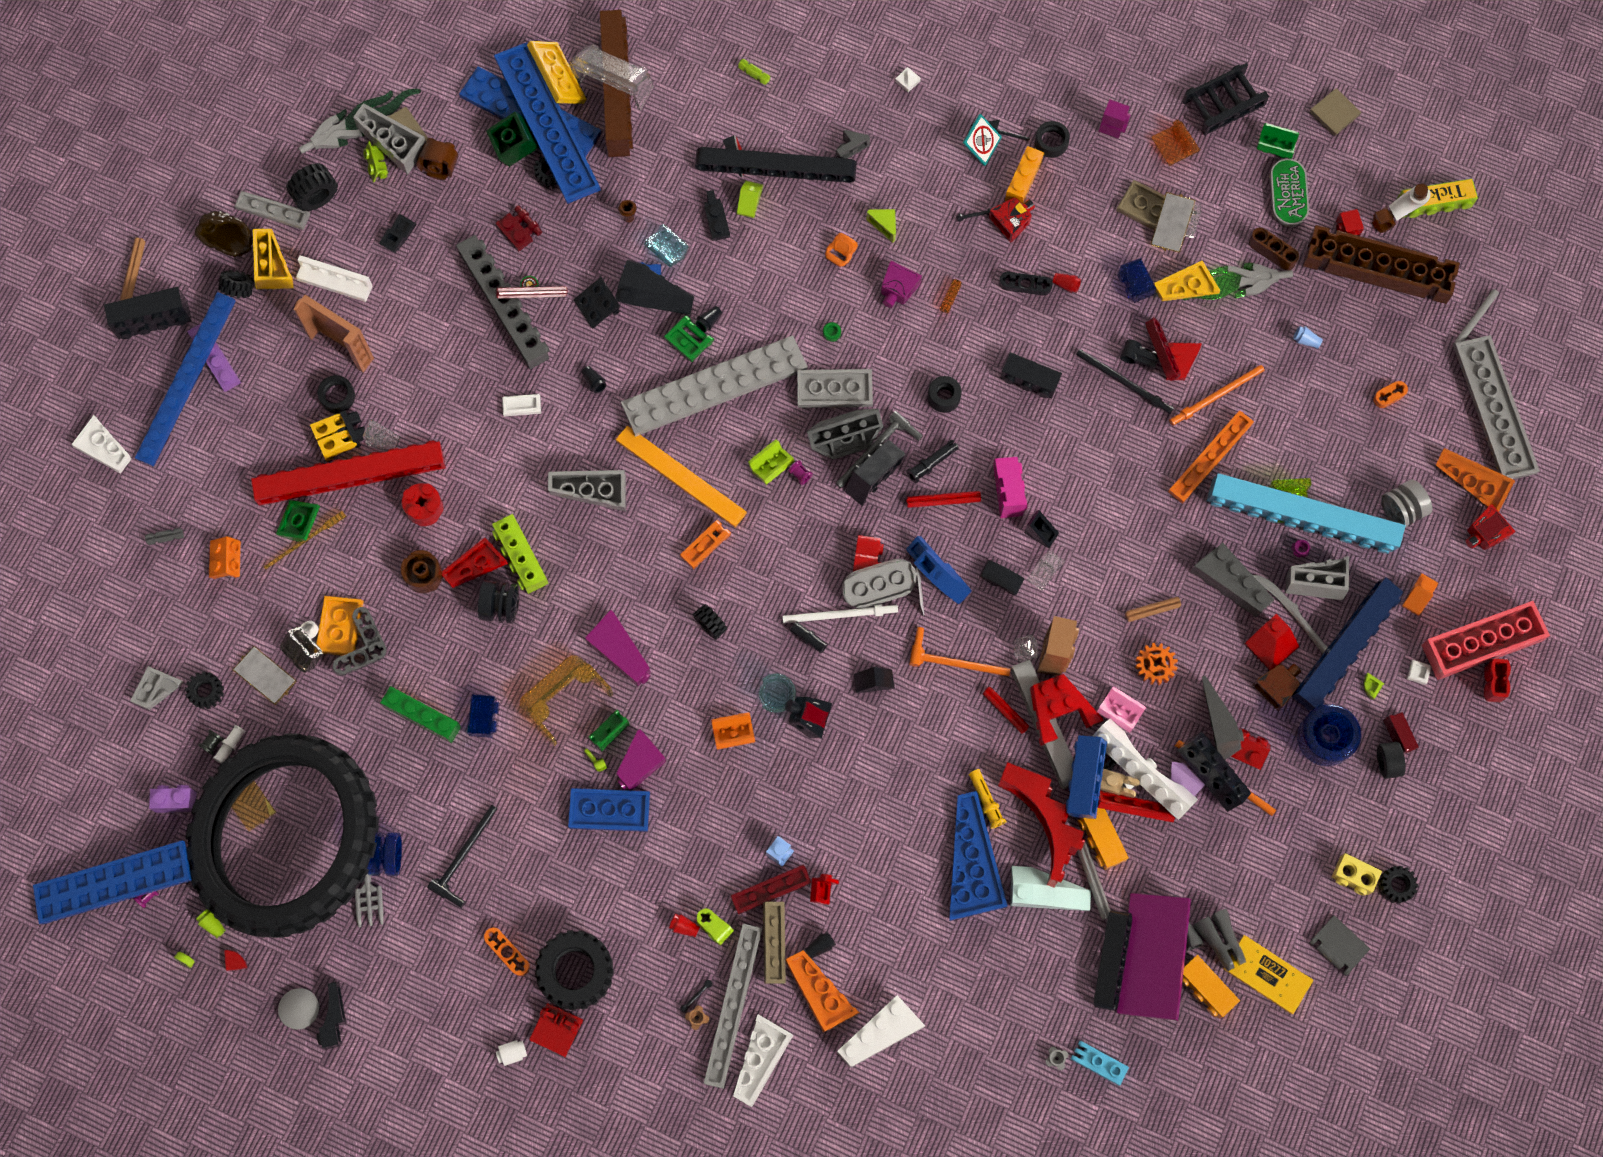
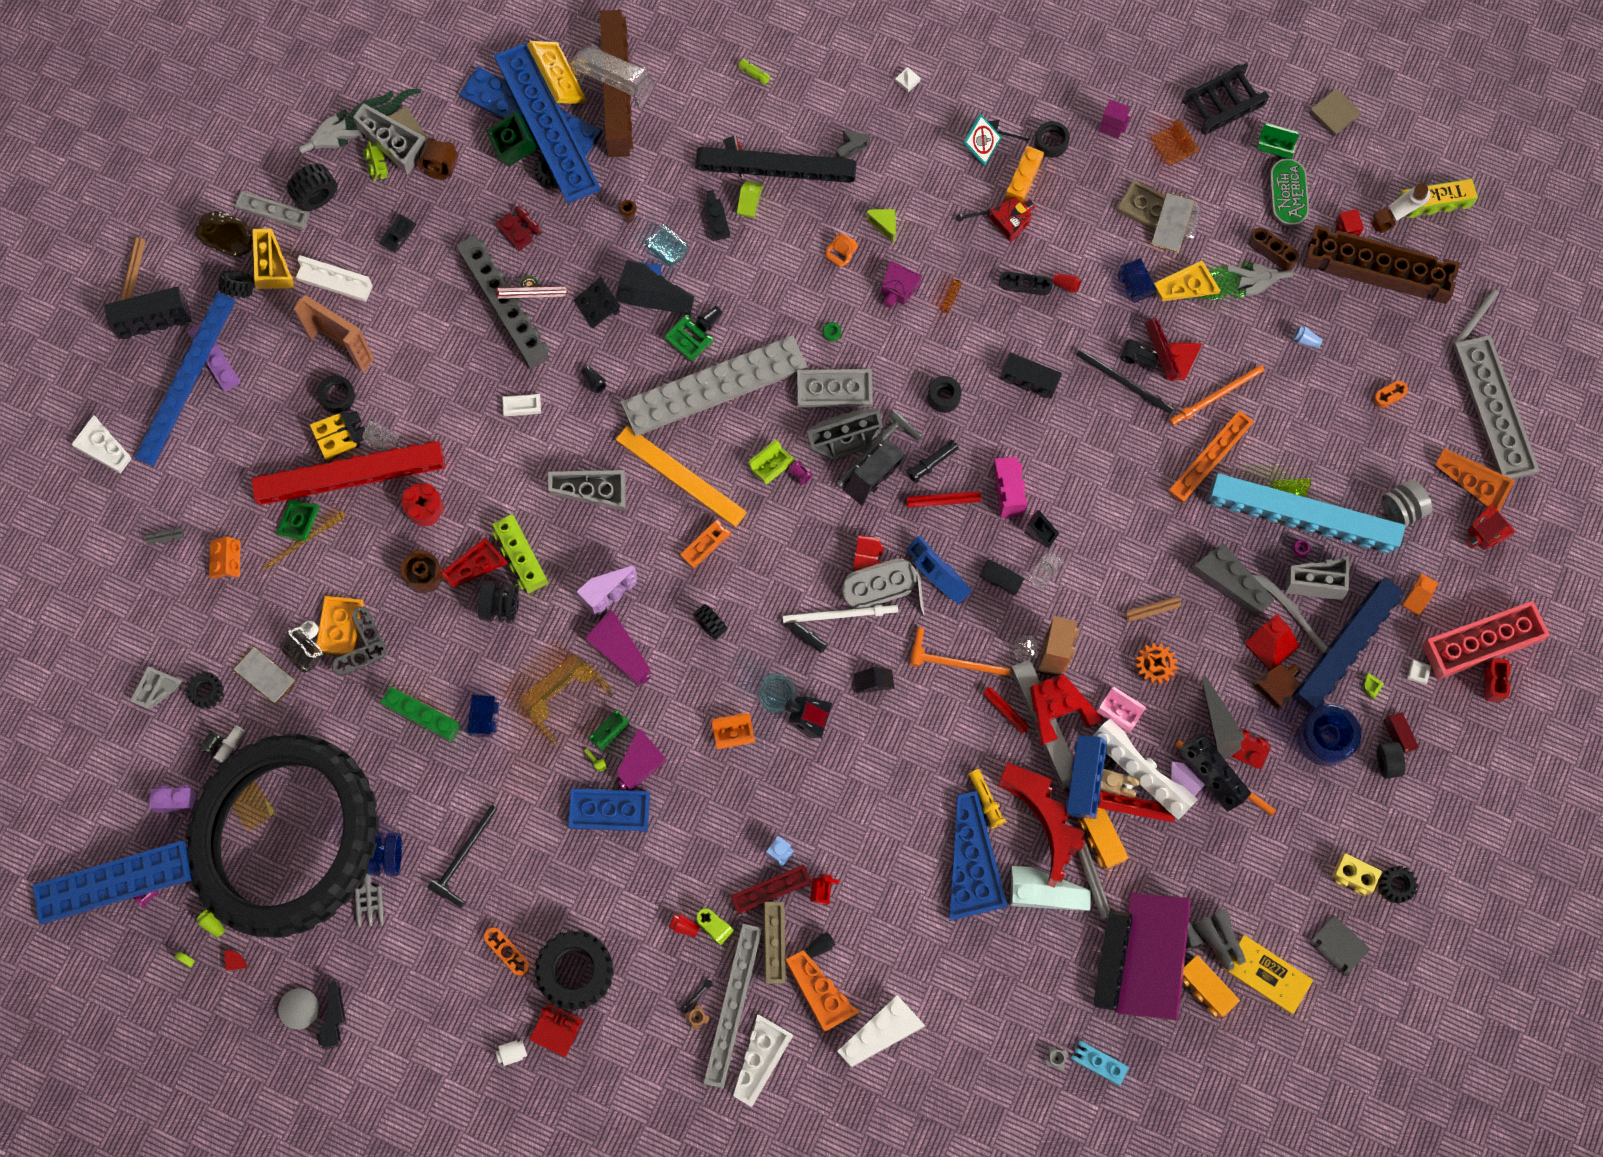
none -> lavender slope [577,566,637,618]

